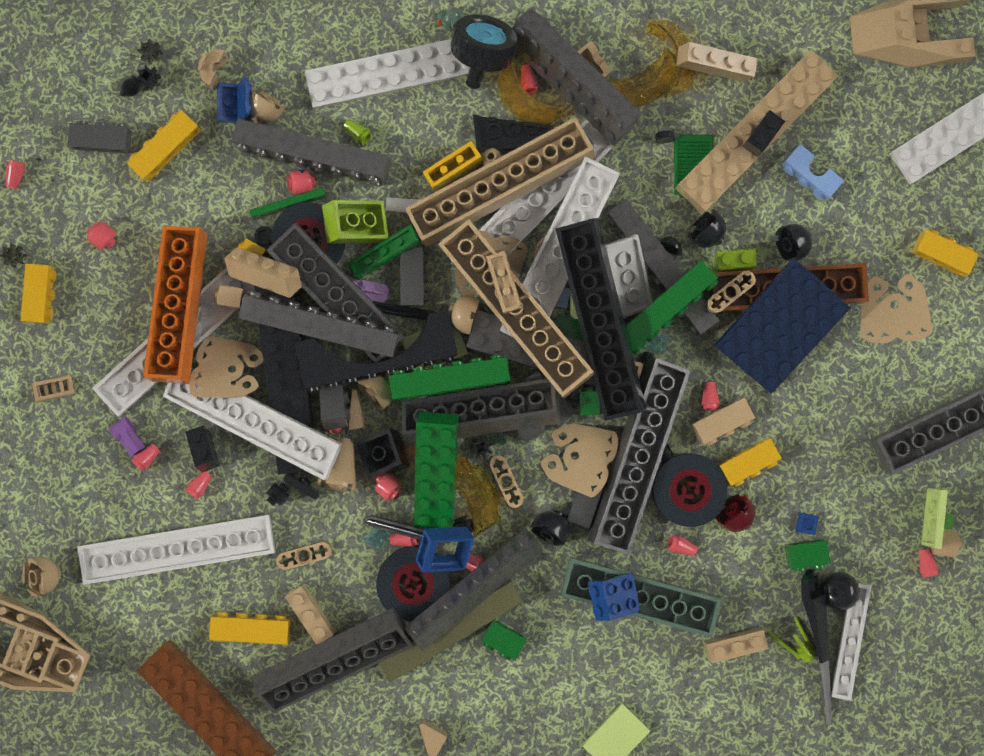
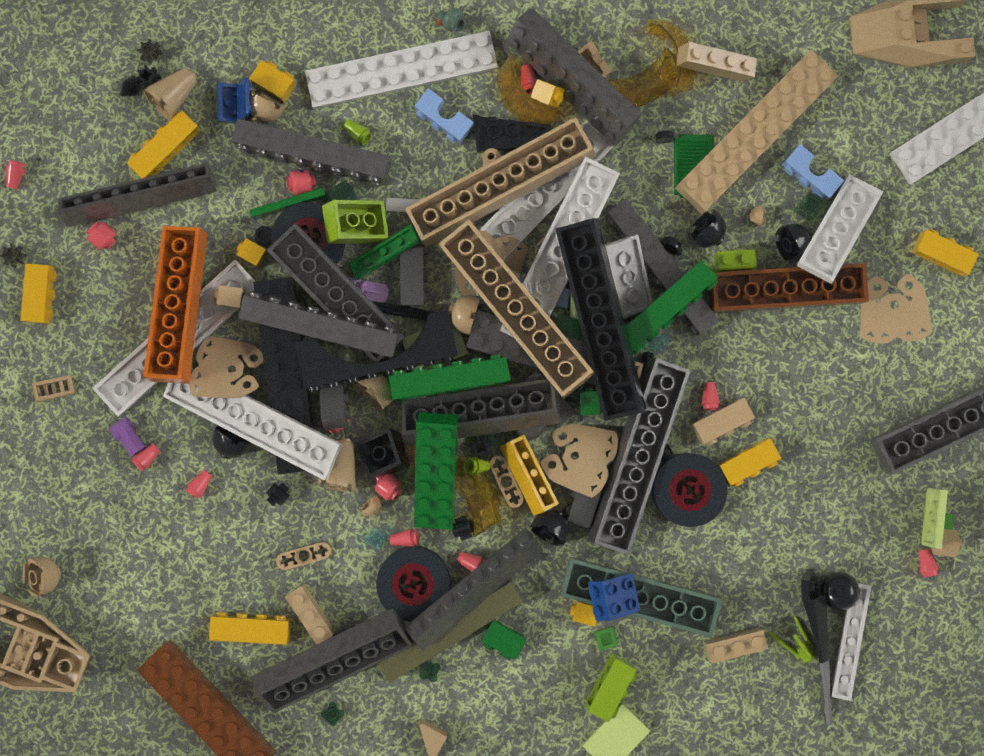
dark grey brick [67,121,132,154] -> none
white plate [77,514,276,585] -> none
black brick [185,425,220,472] -> none
tan cylinder [198,49,228,92] -> none
tan brick [224,247,302,298] -> none
black plate [283,473,322,499] -> none
tan slope [348,389,365,430] -> none
black axle [367,515,424,540] -> none
blue window [415,527,474,573] -> none
yellow brick [423,141,483,193] -> none
black wheel [451,14,518,89] -> none
tan tile [486,251,522,314] -> none
coral cone [667,534,698,556] -> none
tan beam [706,271,756,313] -> none
dark blue plate [714,258,851,394] -> none
dark red cylinder [716,494,756,532] -> none
black brick [742,110,785,157] -> none
green brick [784,539,831,572] -> none
blue tile [795,512,819,535] -> none
none -> flat silver brick [58,162,217,227]
none -> tan cone [143,68,197,120]
none -> black cylinder [212,425,251,459]
none -> yellow brick [249,60,296,103]
none -> clear green plate [321,702,344,726]
none -> clear green brick [326,180,358,202]
none -> tan piece [361,495,381,517]
none -> light blue arch [414,88,474,144]
none -> clear green plate [419,661,440,682]
none -> lime cone [463,456,491,476]
none -> yellow brick [500,435,559,516]
none -> yellow brick [531,79,565,107]
none -> yellow brick [569,601,597,627]
none -> lime brick [585,652,637,723]
none -> bright green tile [594,626,618,651]
none -> tan piece [749,205,765,226]
none -> clear green brick [793,191,825,221]
none -> white plate [797,174,883,284]

